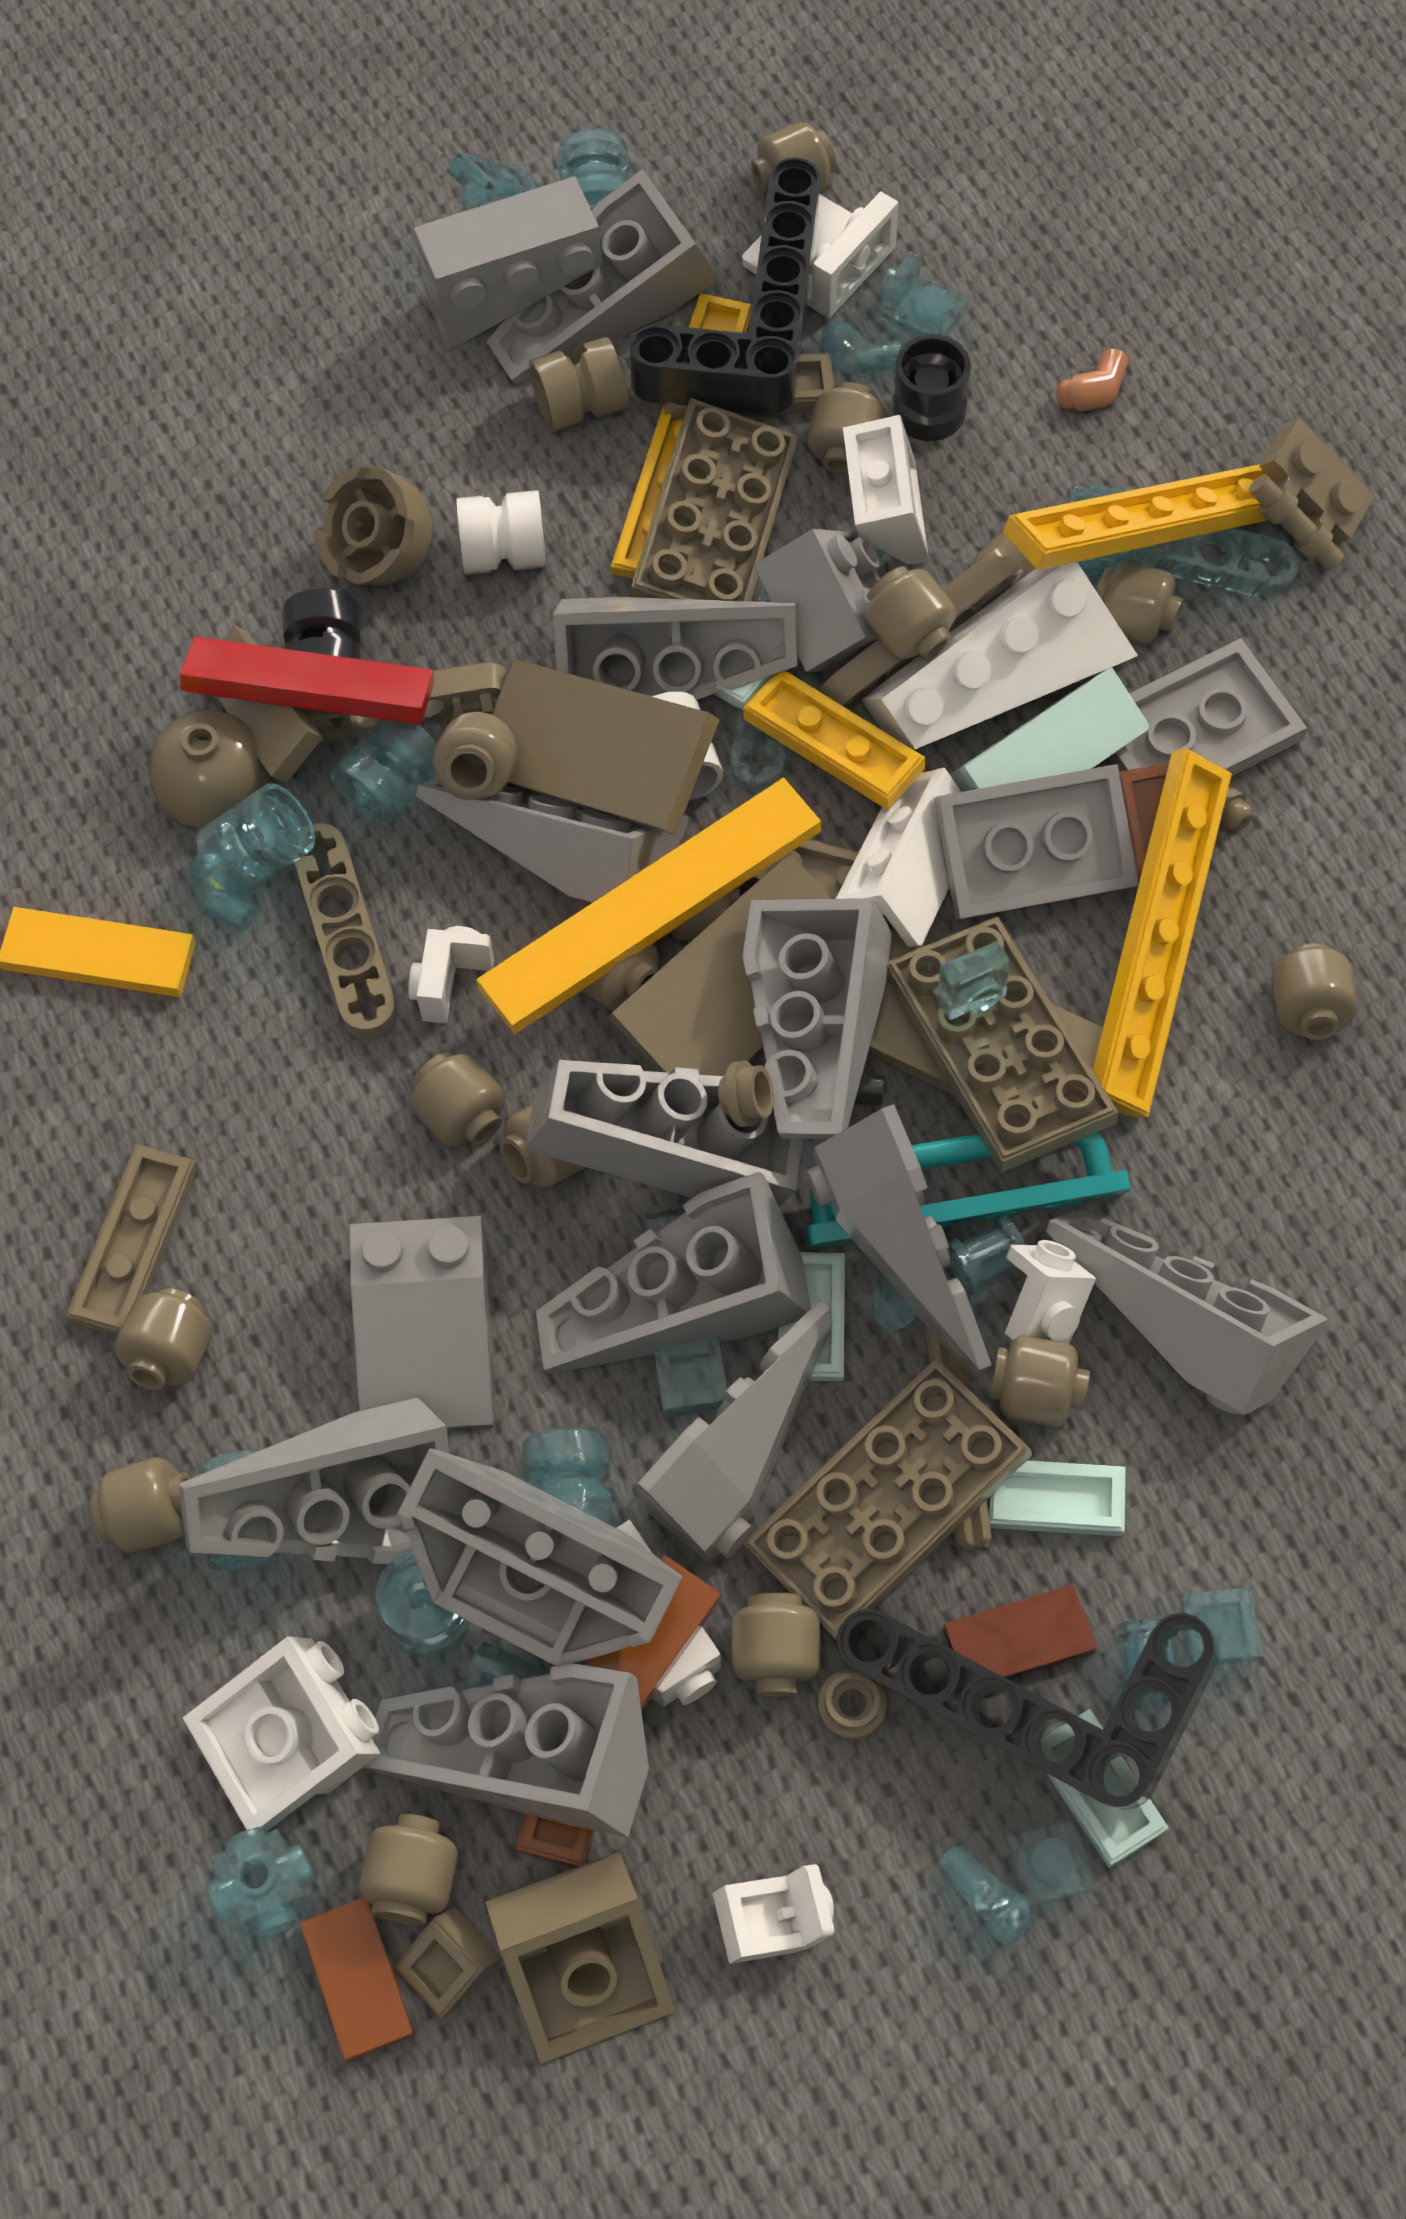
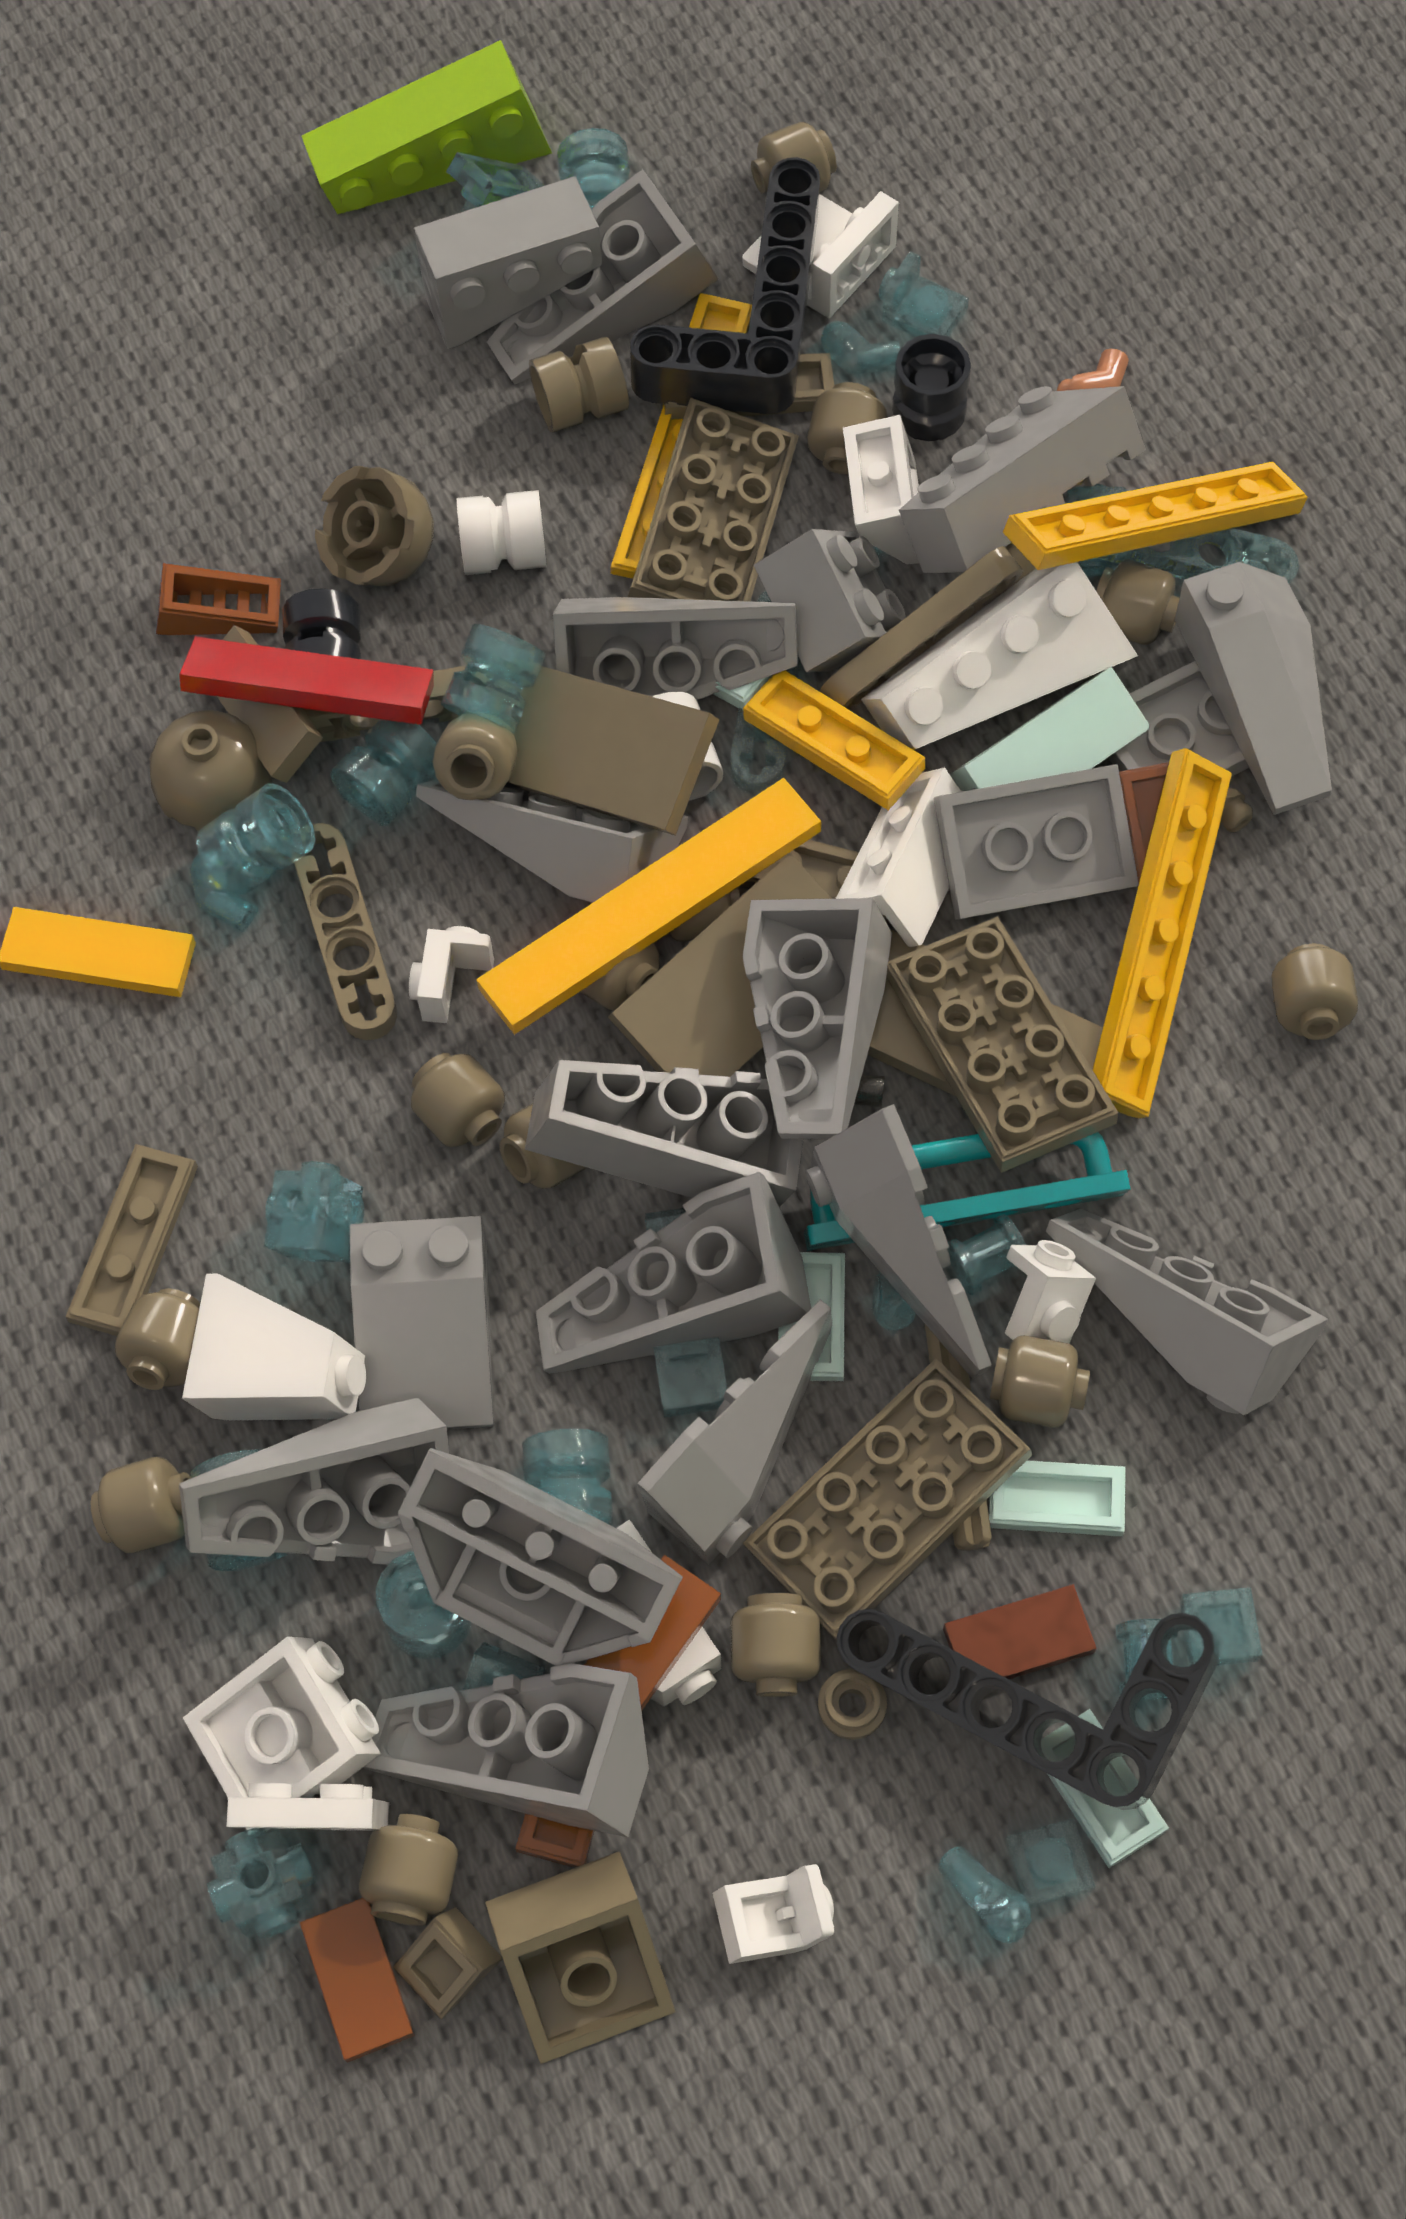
dark tan plate [718,1061,774,1127] -> none
dark tan head [865,566,957,660] -> none
clear light blue plate [937,941,1009,1020] -> none
dark tan plate [1249,418,1374,571] -> none
none -> dark orange slope [156,563,281,635]
none -> white slope [182,1273,366,1420]
none -> white plate [227,1783,390,1831]
none -> clear light blue brick [264,1161,364,1263]
none -> lime wedge [301,40,552,214]
none -> clear light blue wheel [441,624,546,734]
none -> light grey wedge [899,386,1146,573]
none -> light grey wedge [1175,562,1332,815]

